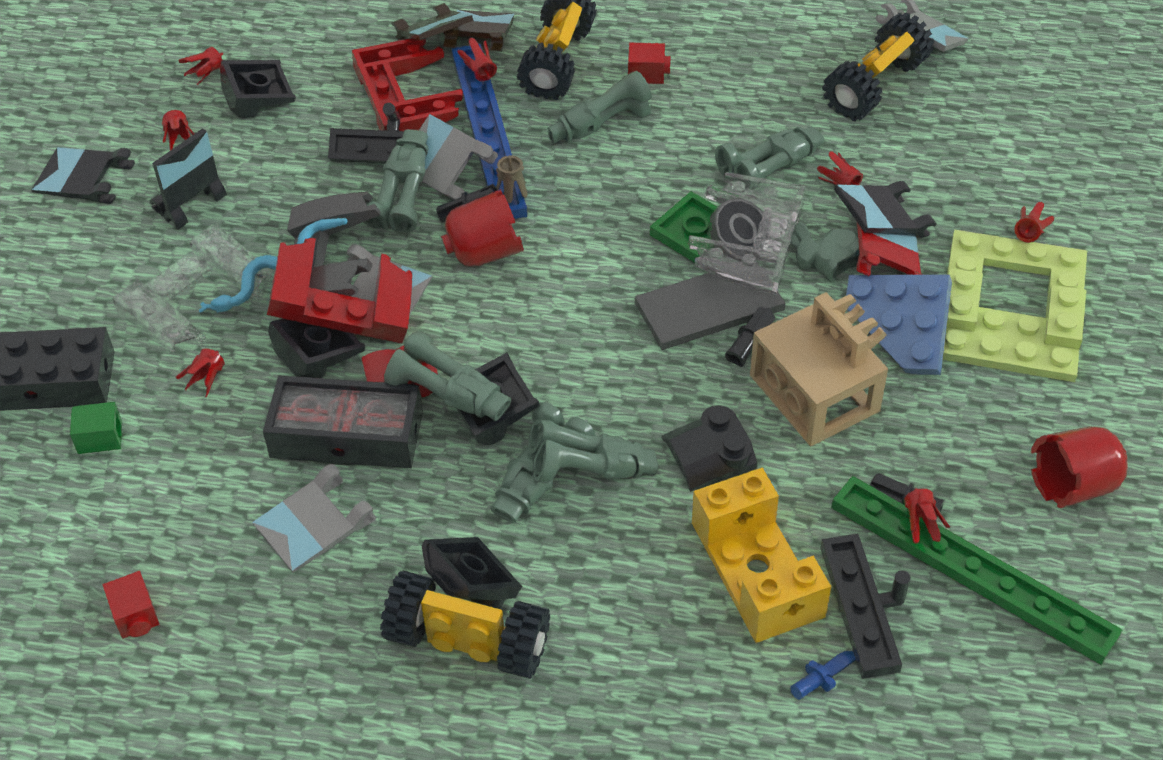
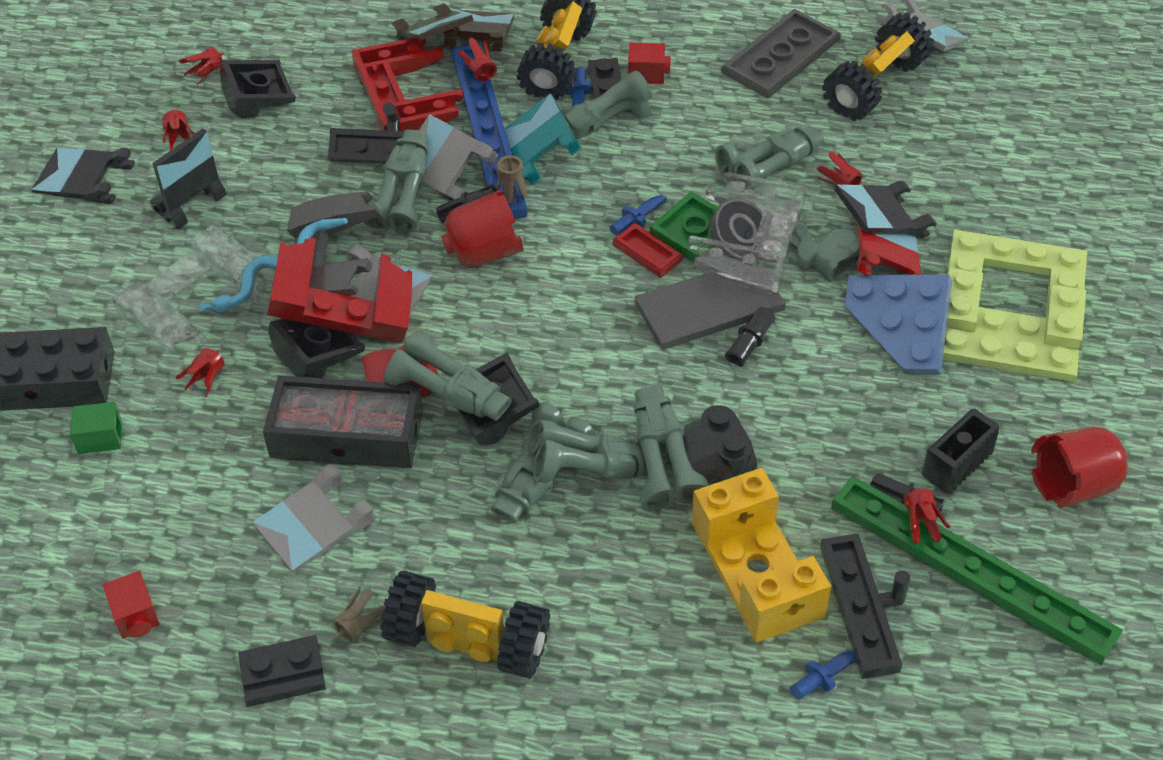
black slope [421,537,523,609] -> none
tan piece [750,292,888,447] -> none
red piece [1014,202,1055,243] -> none
none -> black plate [238,635,326,707]
none -> dark tan piece [332,586,386,643]
none -> teal flag [505,93,581,185]
none -> blue piece [566,67,593,107]
none -> black plate [588,58,621,99]
none -> blue piece [610,195,667,236]
none -> red tile [613,223,683,278]
none -> sand green piece [633,385,709,511]
none -> dark grey tile [721,9,841,99]
none -> black brick [921,409,1000,493]

